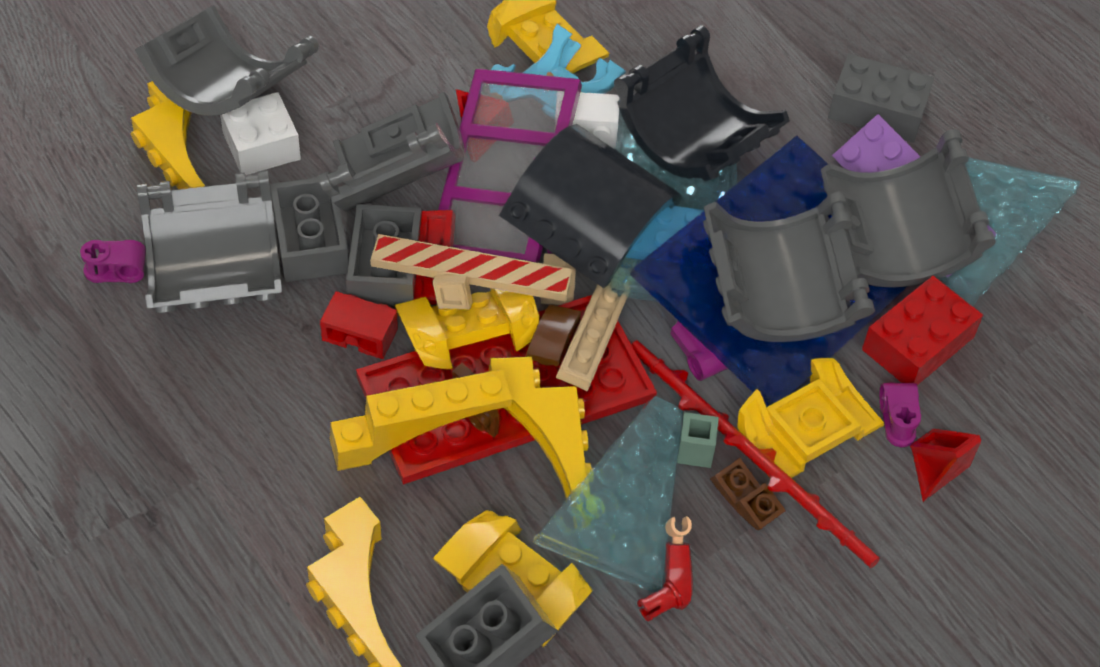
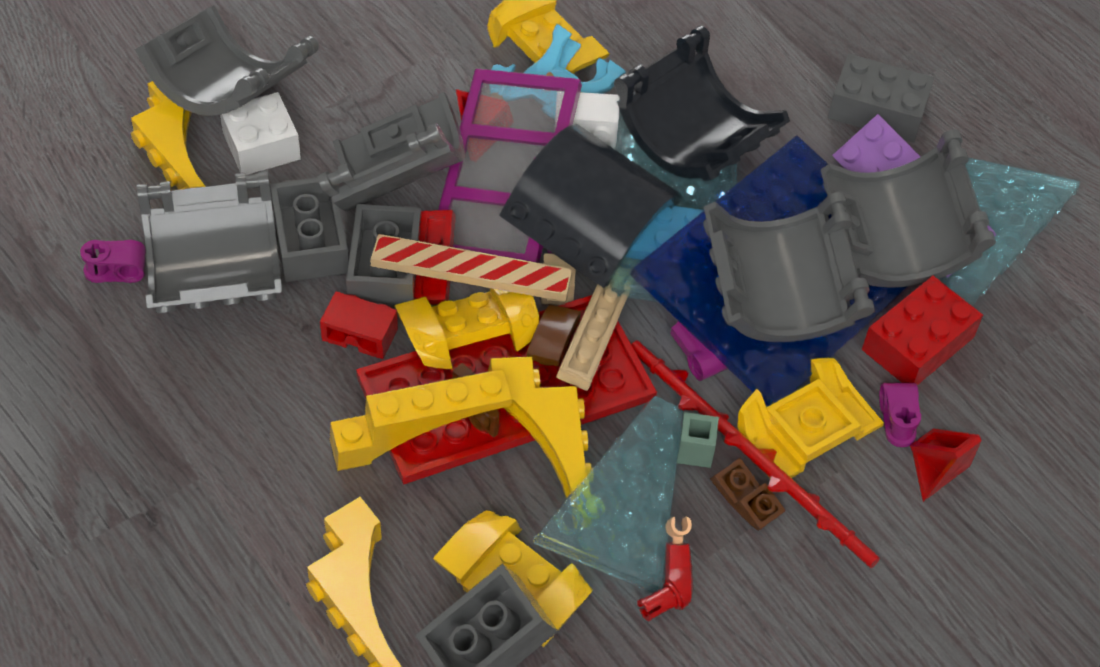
tan tile [433,275,473,309] -> none

